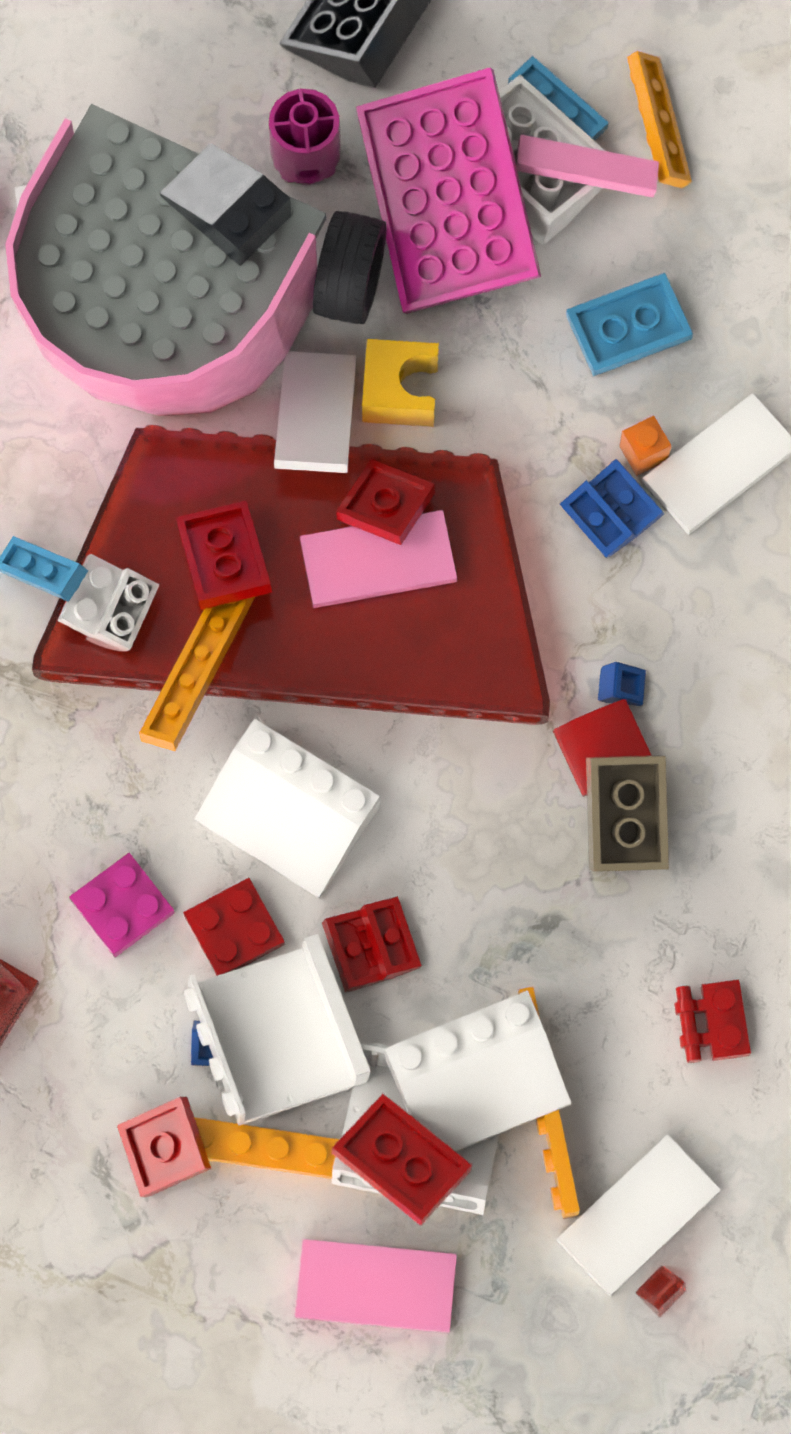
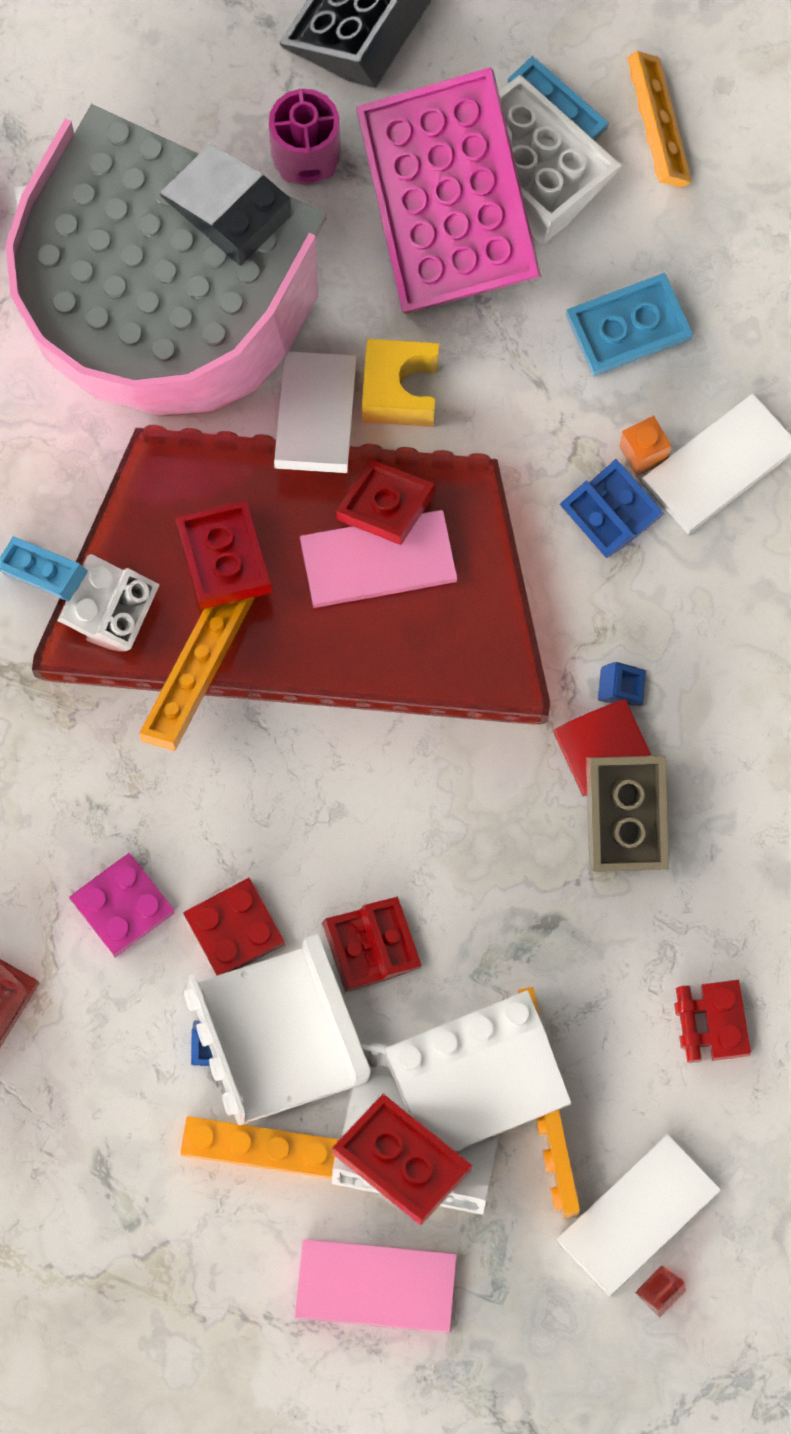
plate [117,1096,212,1197] -> none
white slope [195,718,380,899] -> none
black tyre [313,211,387,324] -> none
bright pink tile [516,135,659,197] -> none

